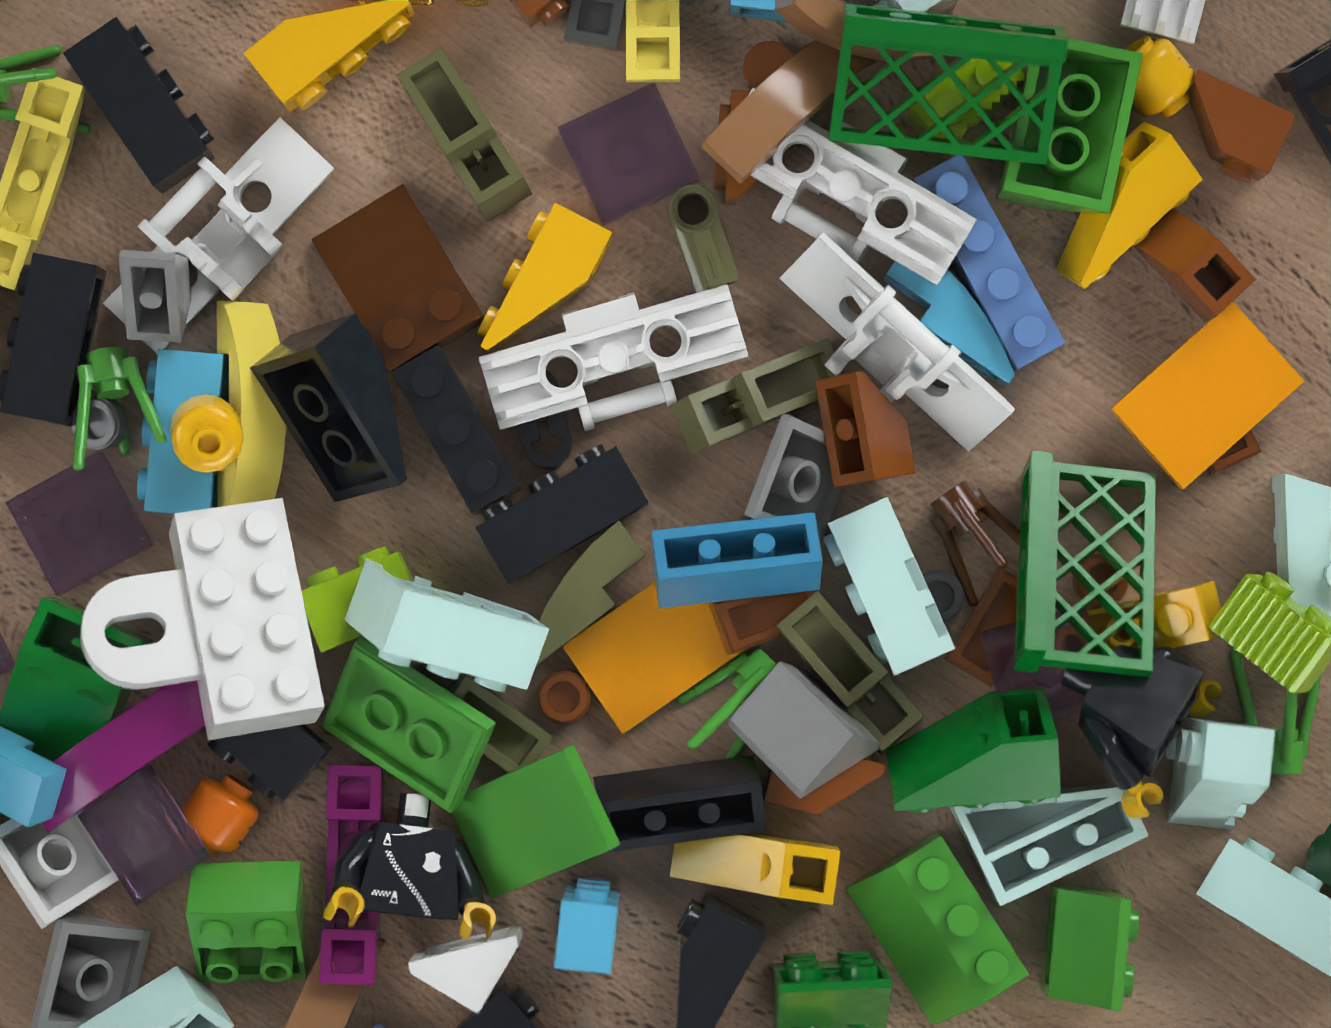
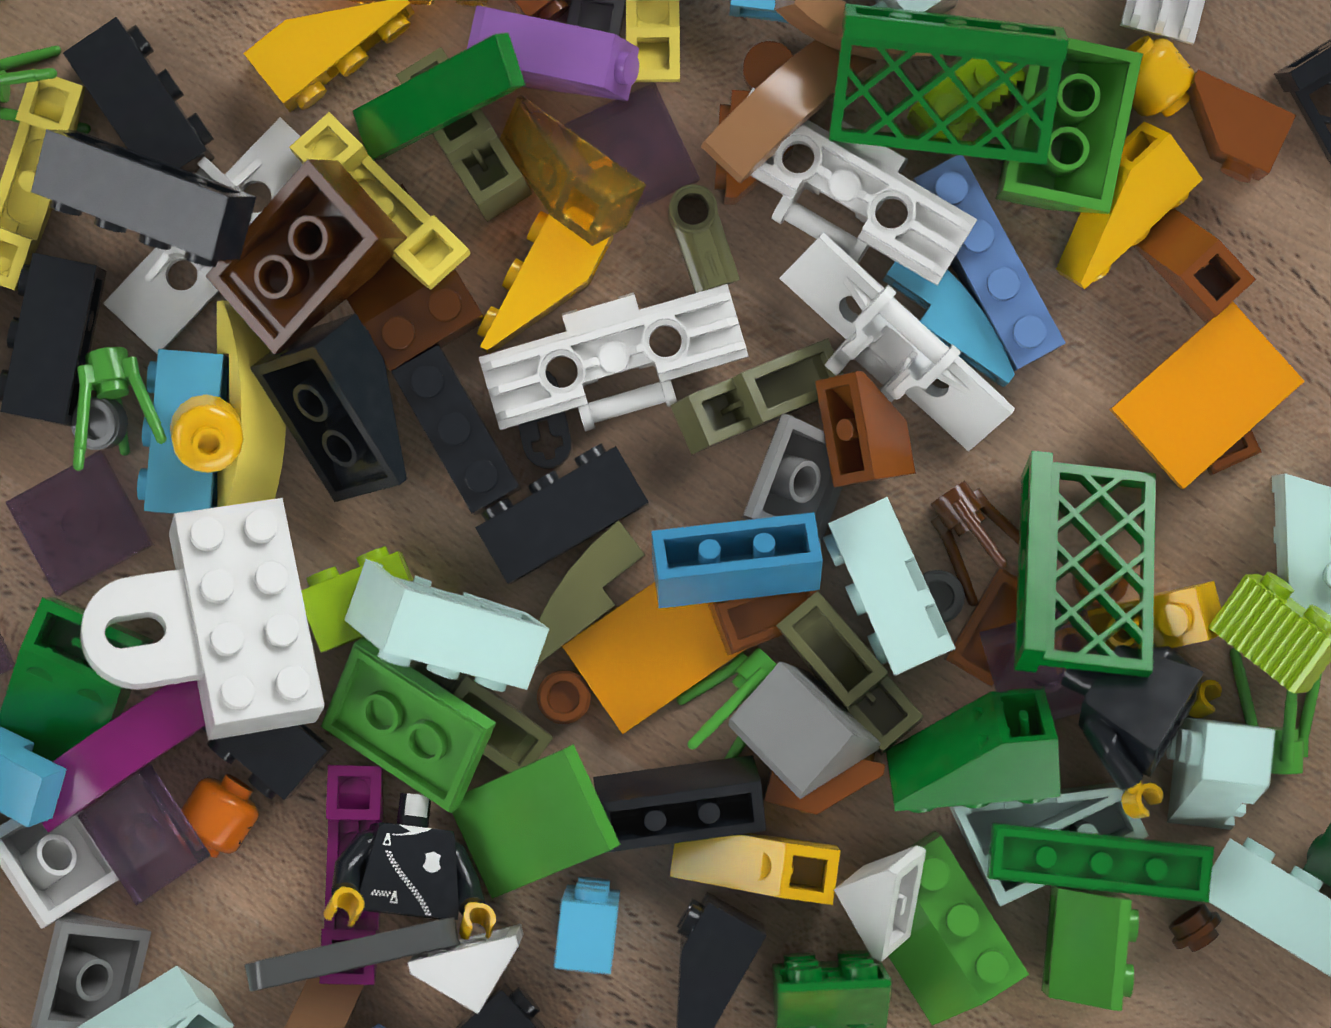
light grey slope [119,250,191,343] -> none
bright green slope [186,861,307,984] -> none
none -> brick [31,129,256,267]
none -> reddish brown slope [206,159,407,355]
none -> dark grey beam [245,917,460,992]
none -> light yellow slope [289,112,471,290]
none -> green tile [353,32,526,160]
none -> medium lavender slope [467,6,639,101]
none -> clear yellow slope [500,95,646,246]
none -> white slope [834,845,926,962]
none -> green tile [987,822,1214,903]
none -> reddish brown plate [1169,903,1222,952]

